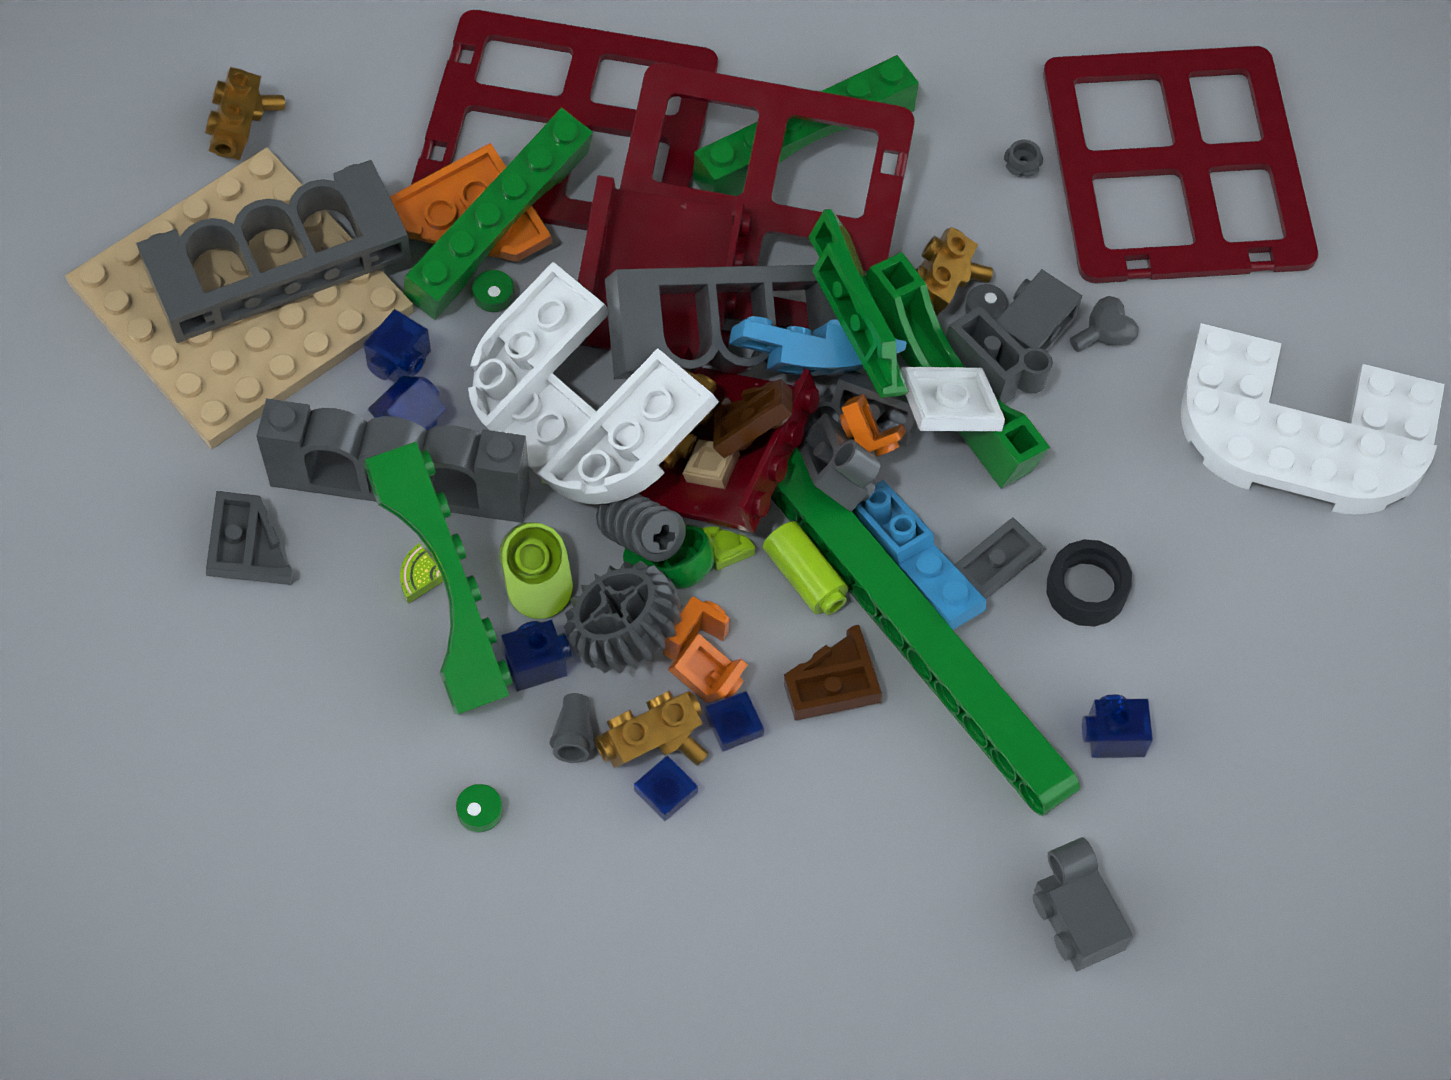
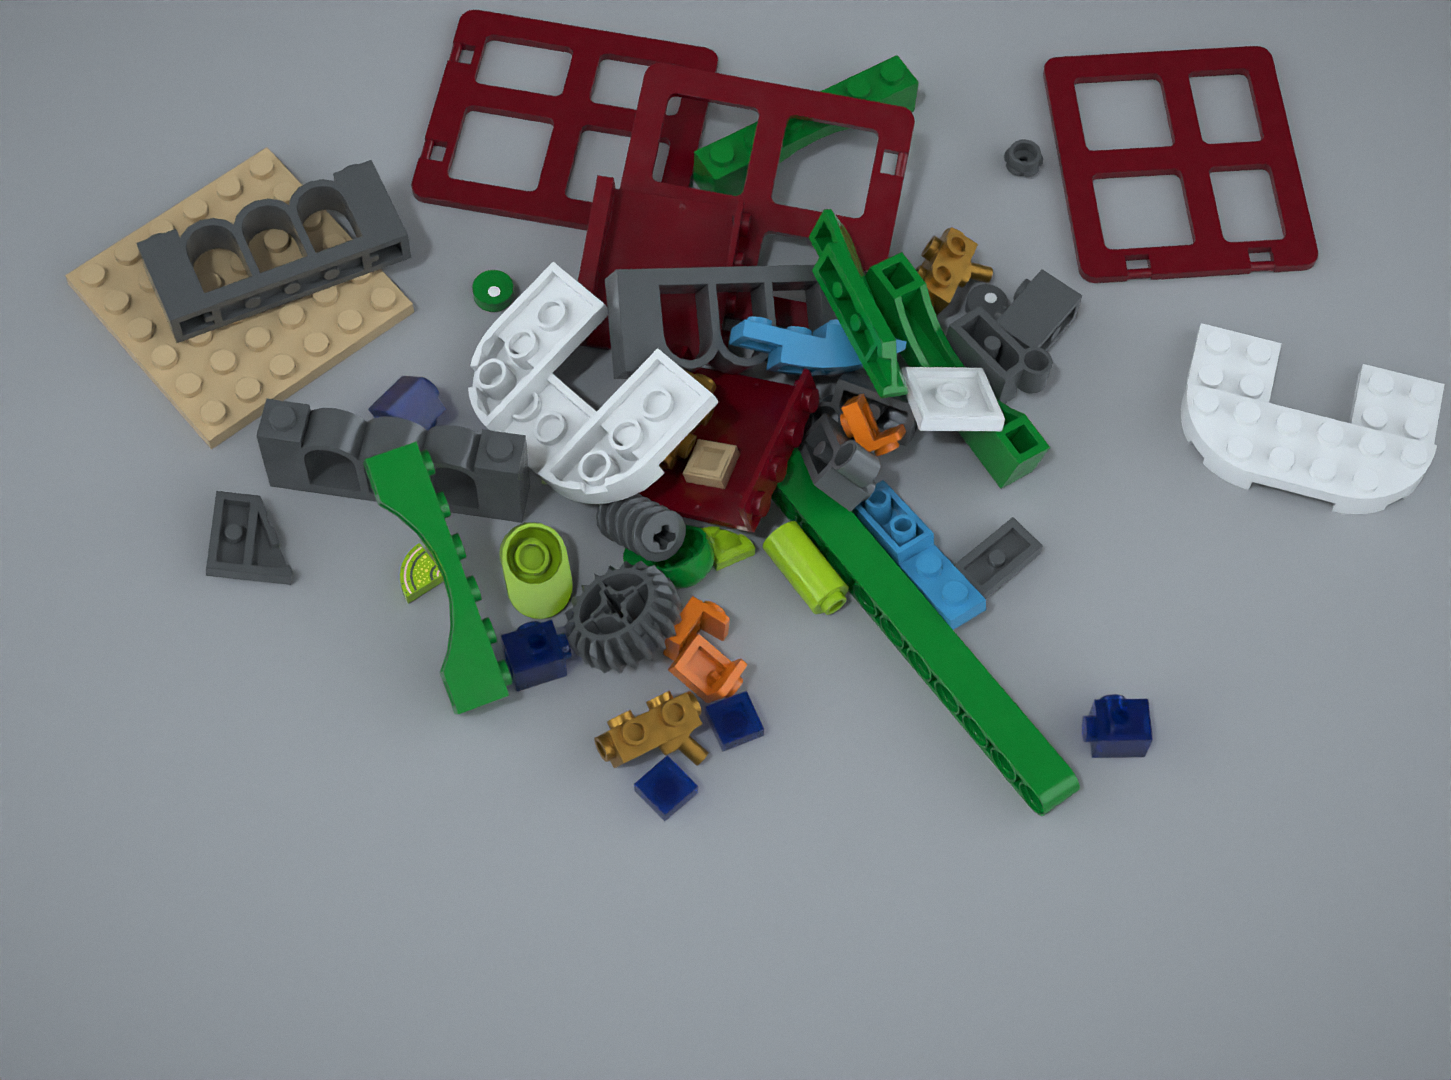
pearl gold brick [205,67,285,161] -> none
clear blue brick [363,309,431,386] -> none
orange plate [390,143,552,262] -> none
green arch [403,107,593,320] -> none
green tile [456,784,503,832] -> none
dark grey cone [549,693,595,763] -> none
reddish brown wing [713,379,792,459] -> none
reddish brown wing [784,625,882,721] -> none
dark grey hinge [1033,837,1133,972] -> none
black tyre [1046,539,1132,627] -> none
dark grey rock [1070,296,1139,352] -> none

